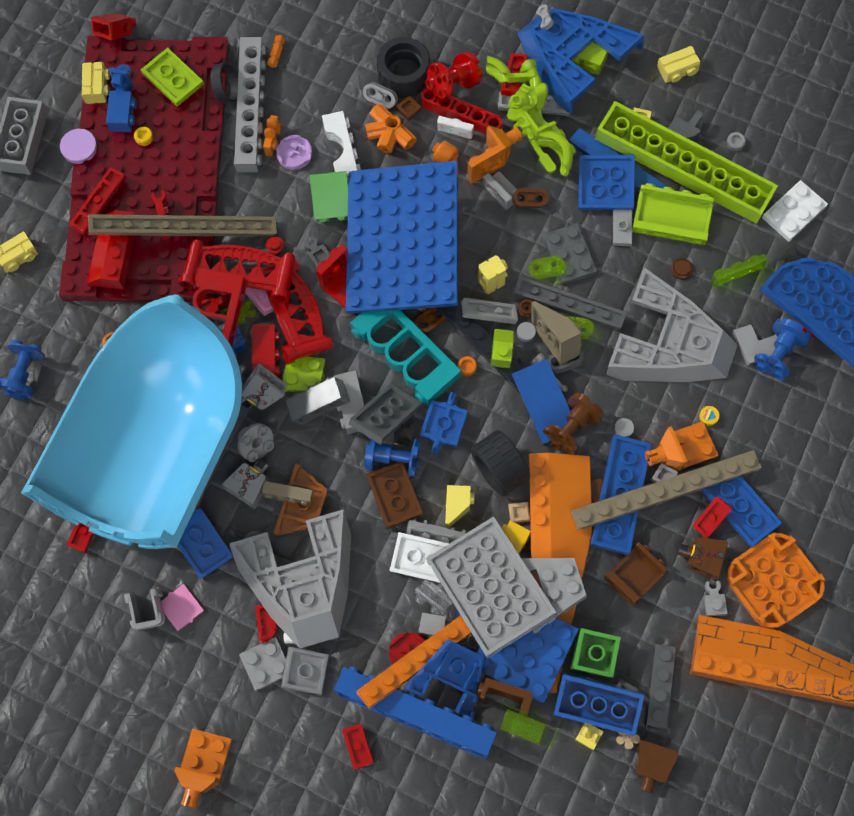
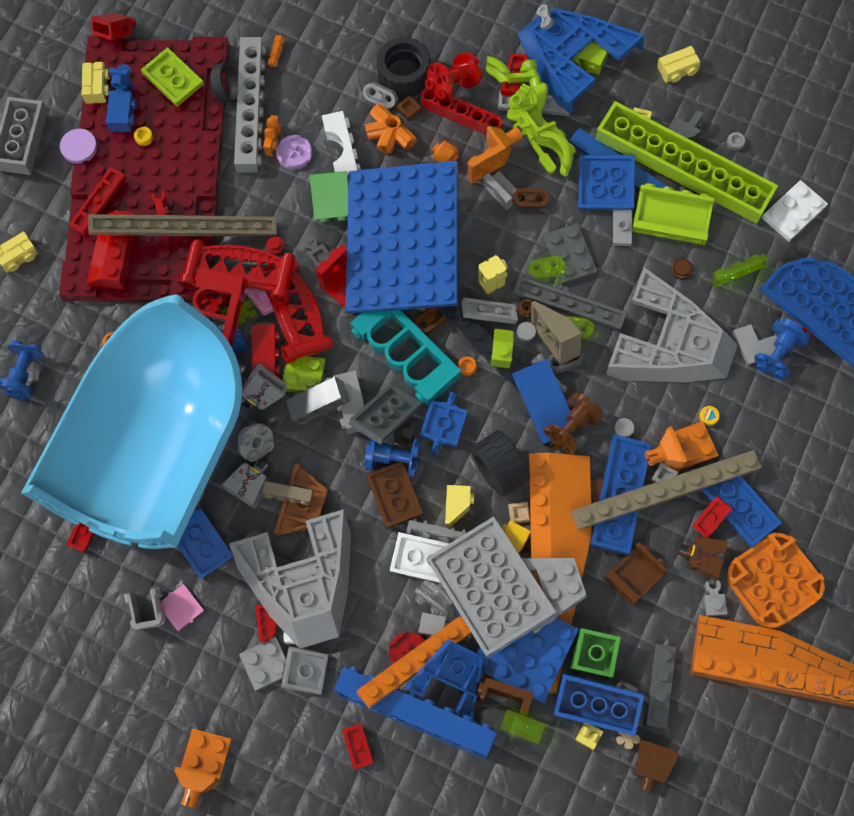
white plate [437,116,474,139] -> none

